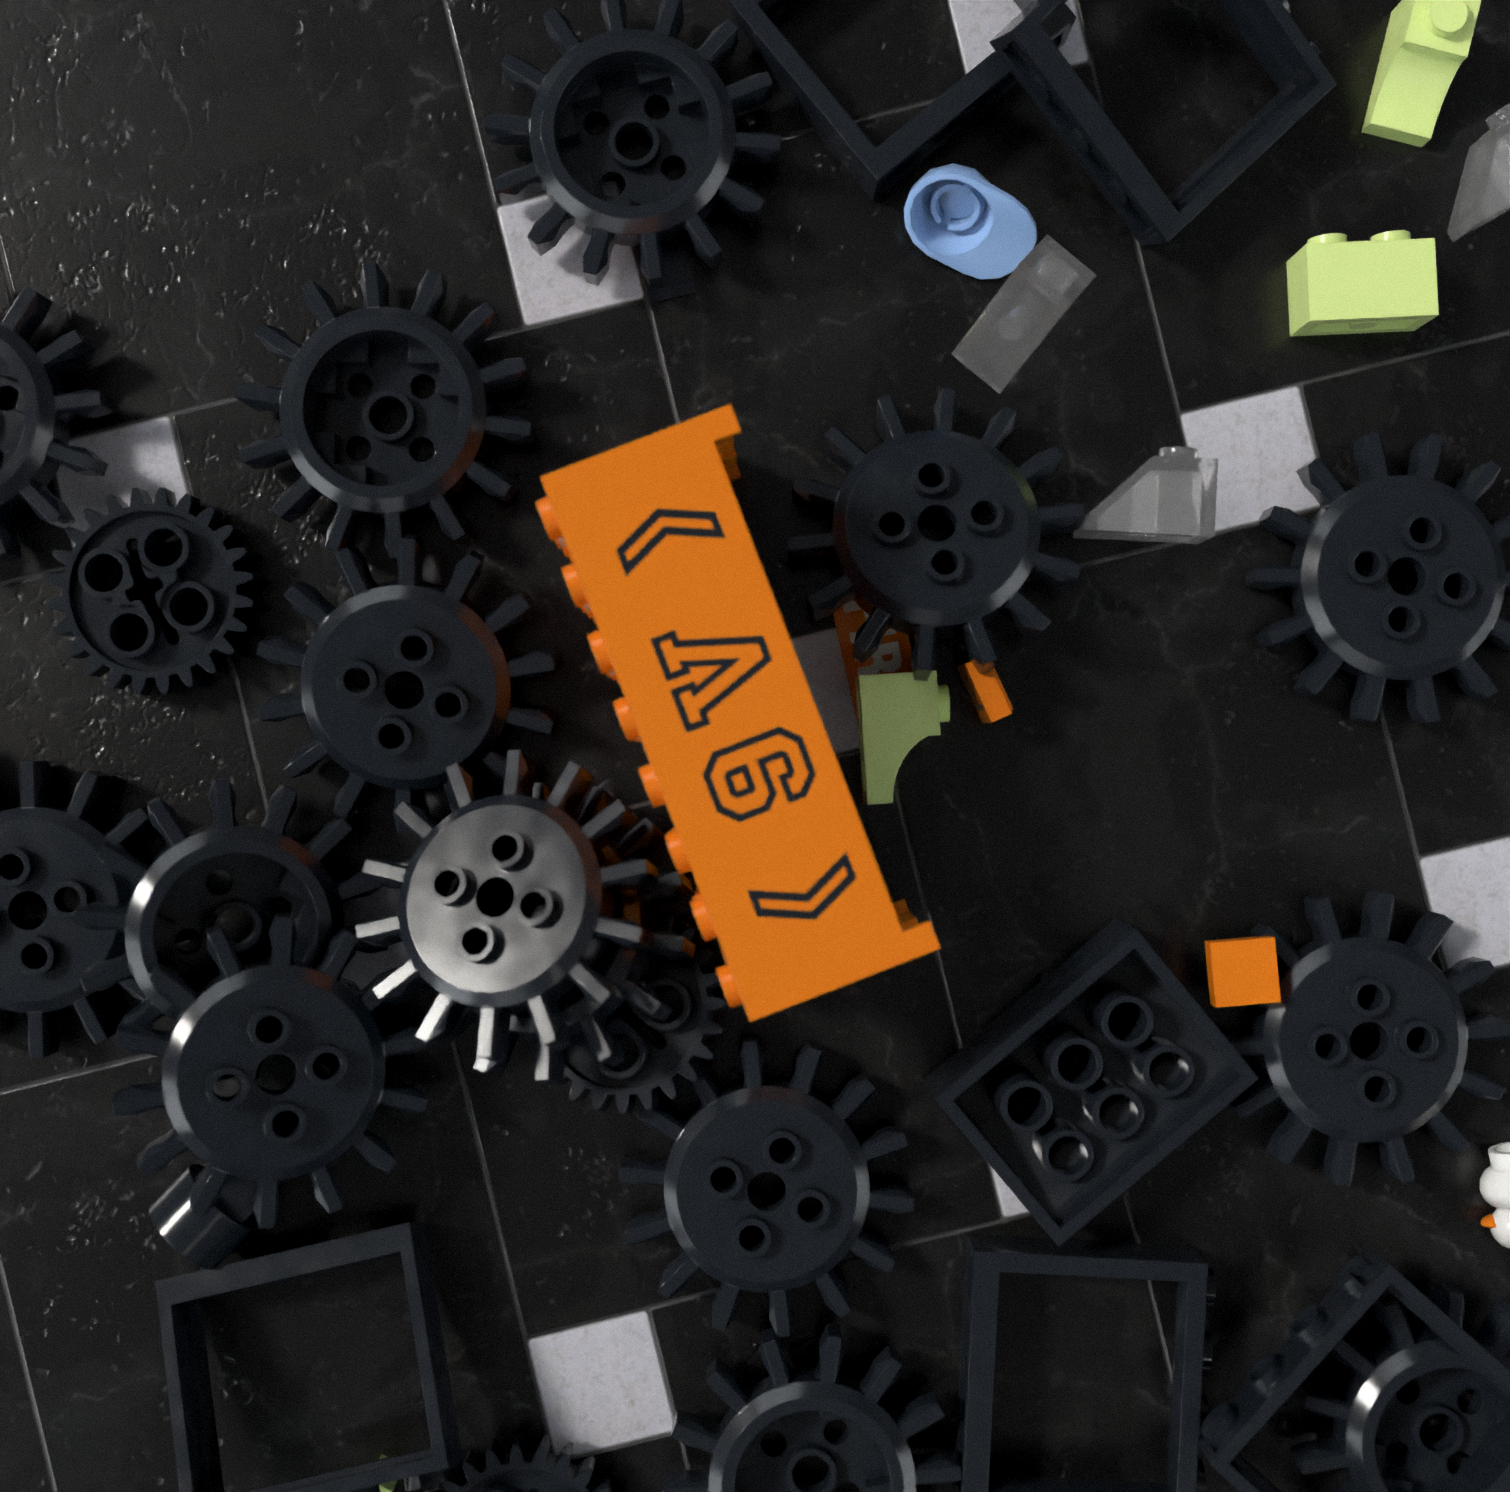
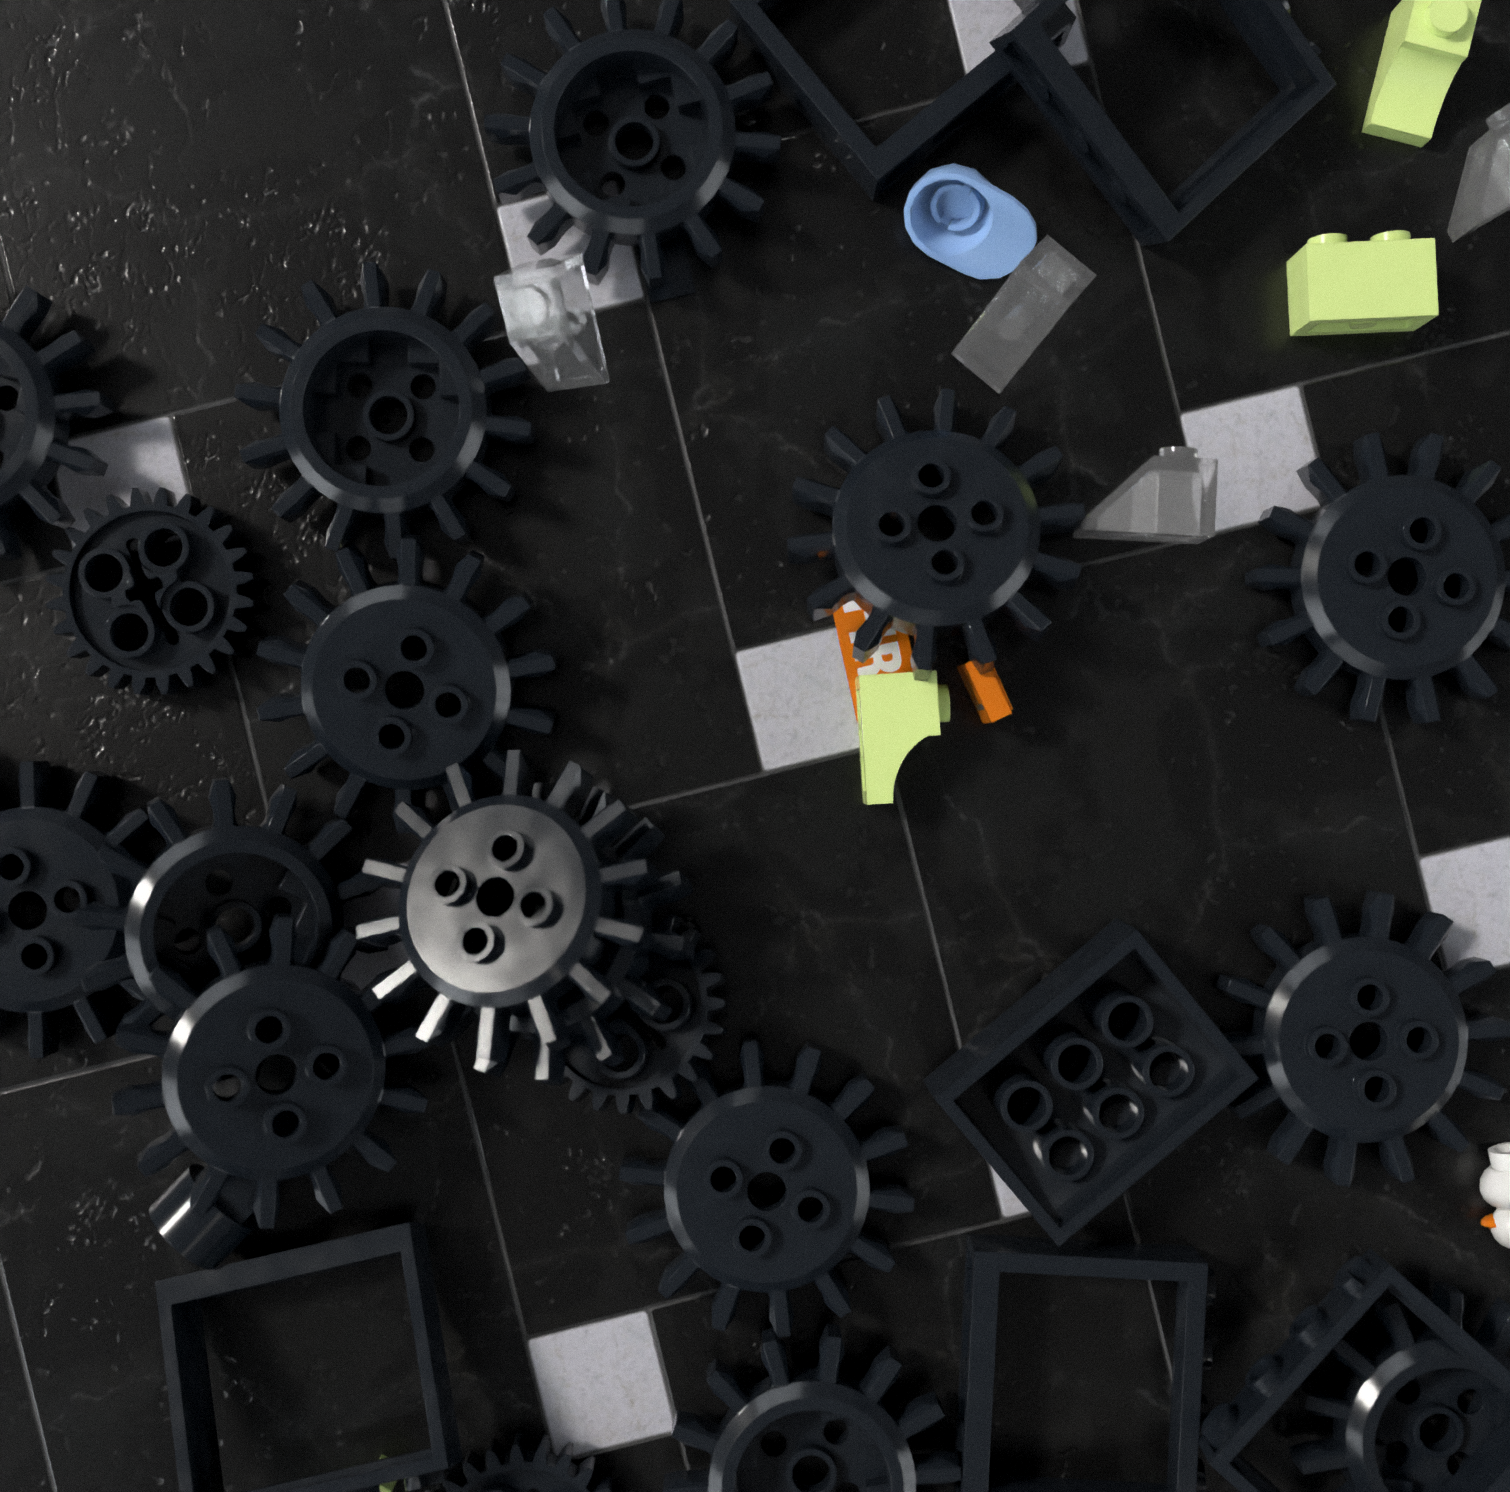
orange piece [536,404,941,1022] -> none
orange tile [1204,935,1281,1008] -> none
none -> clear slope [494,253,610,392]

